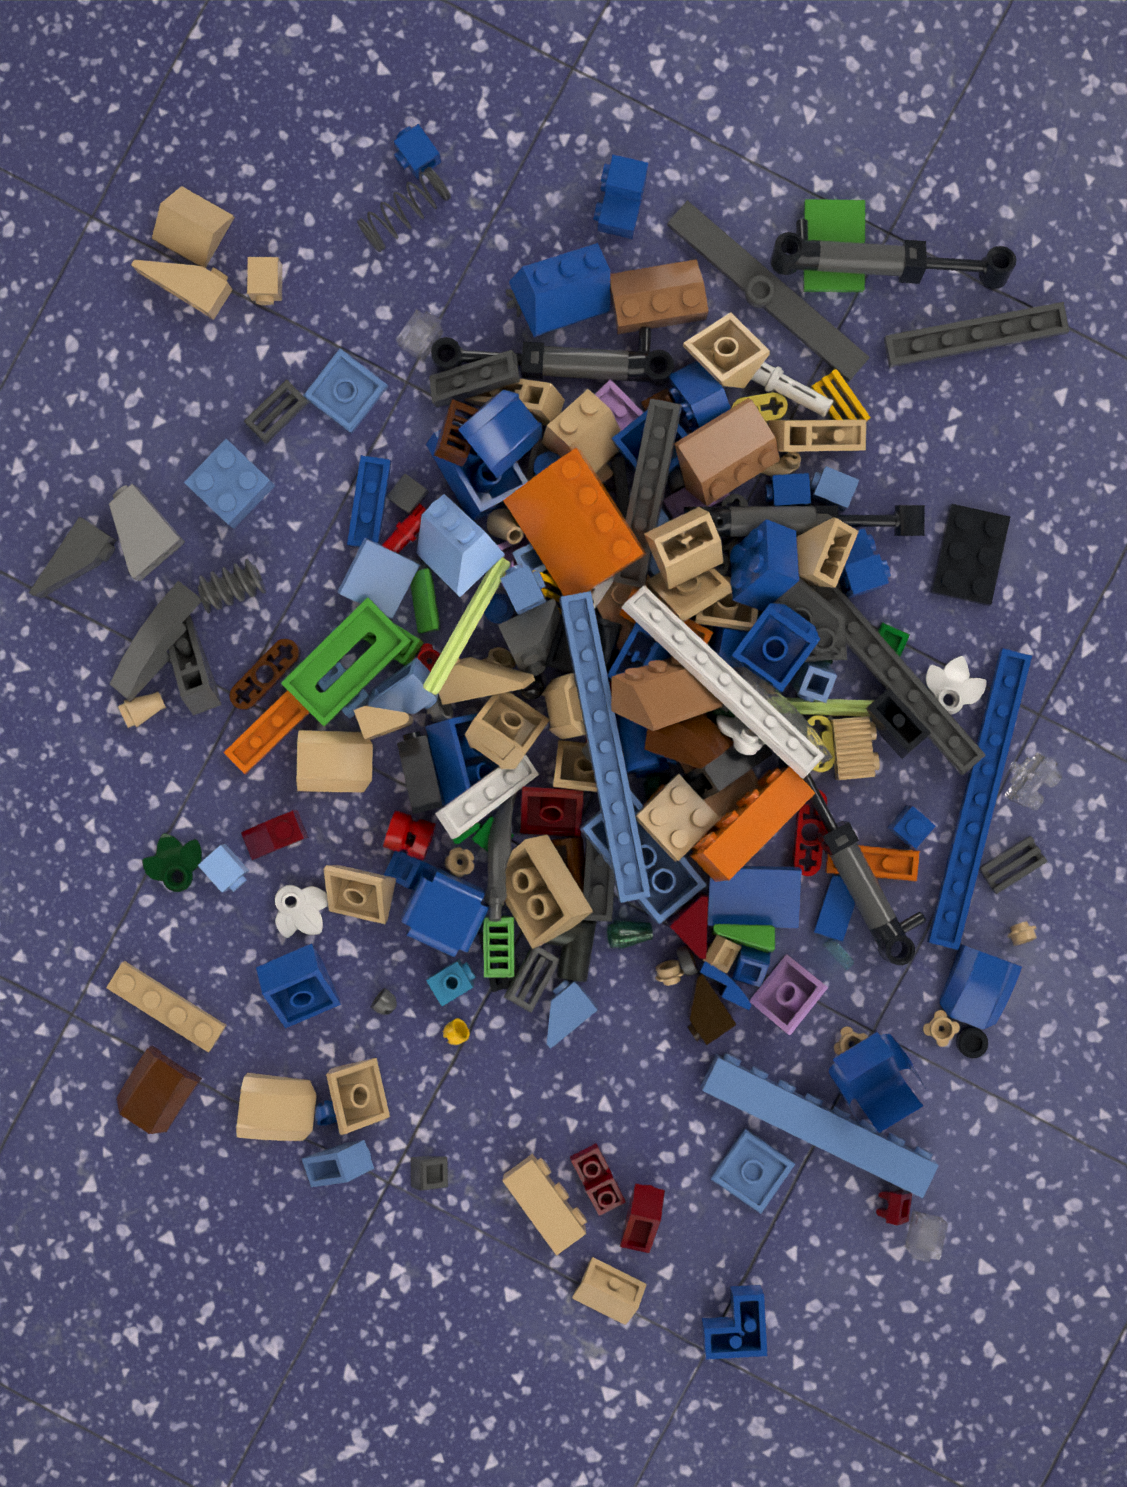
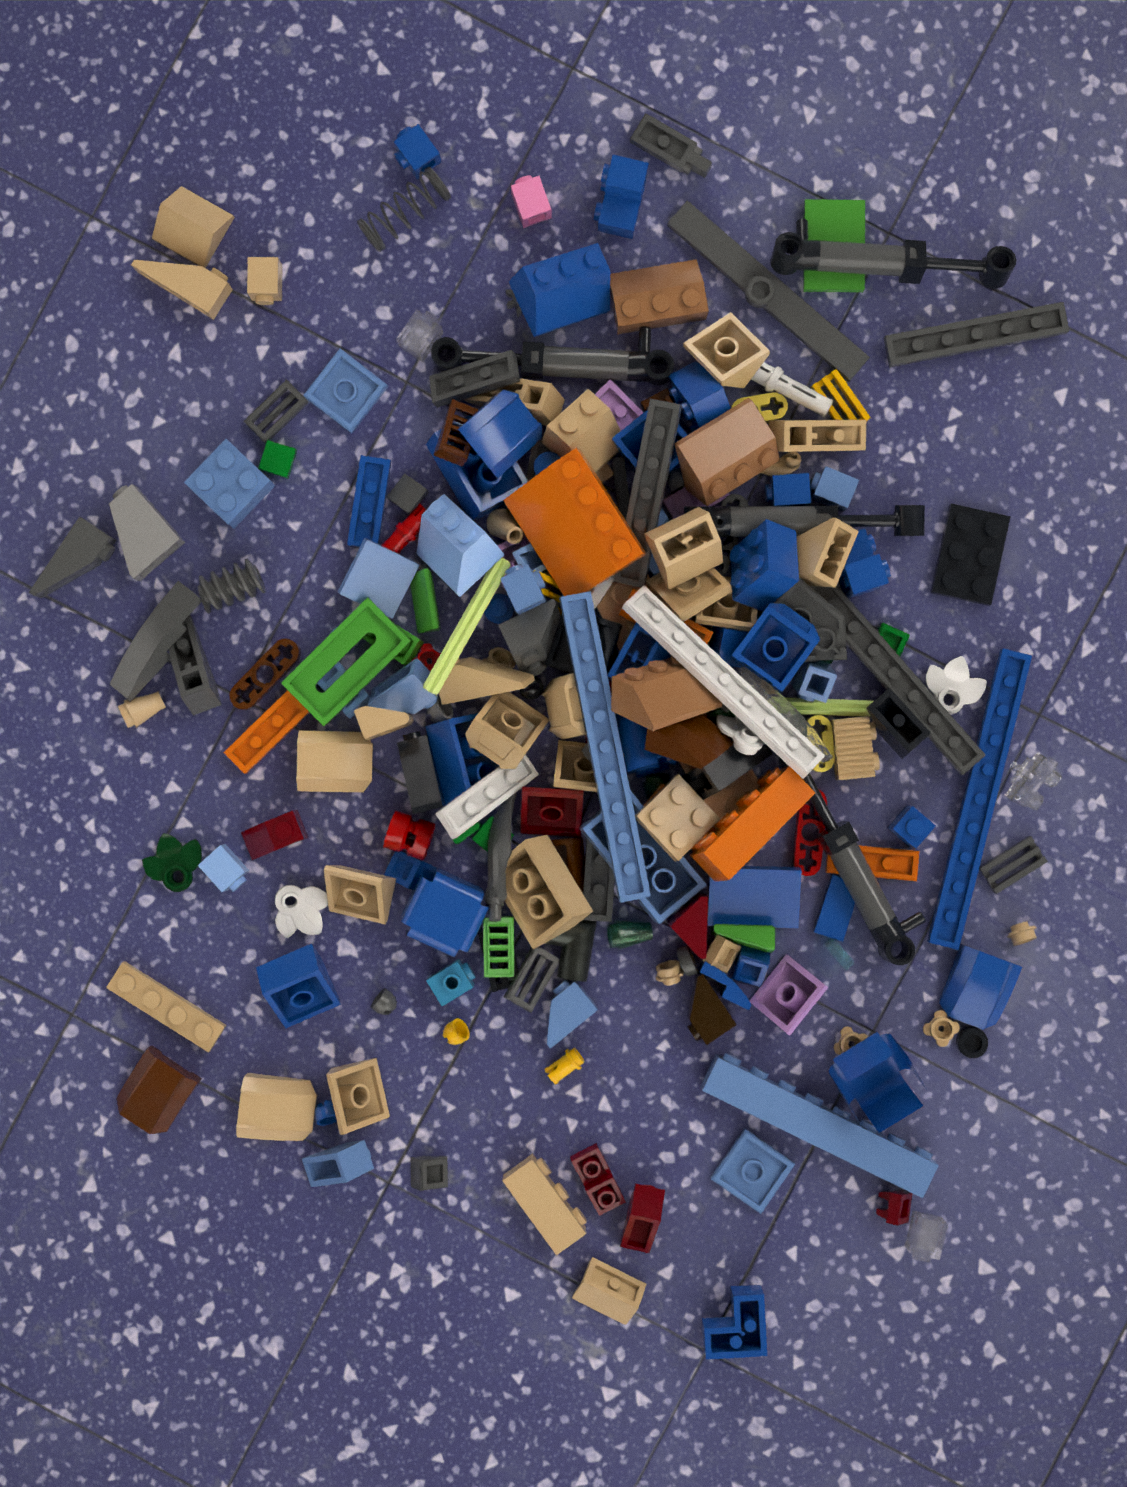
tan plate [445,847,475,877] -> none
none -> green tile [258,440,297,479]
none -> bright pink brick [511,175,552,228]
none -> yellow pin [544,1048,585,1084]
none -> dark grey hinge [630,113,712,178]

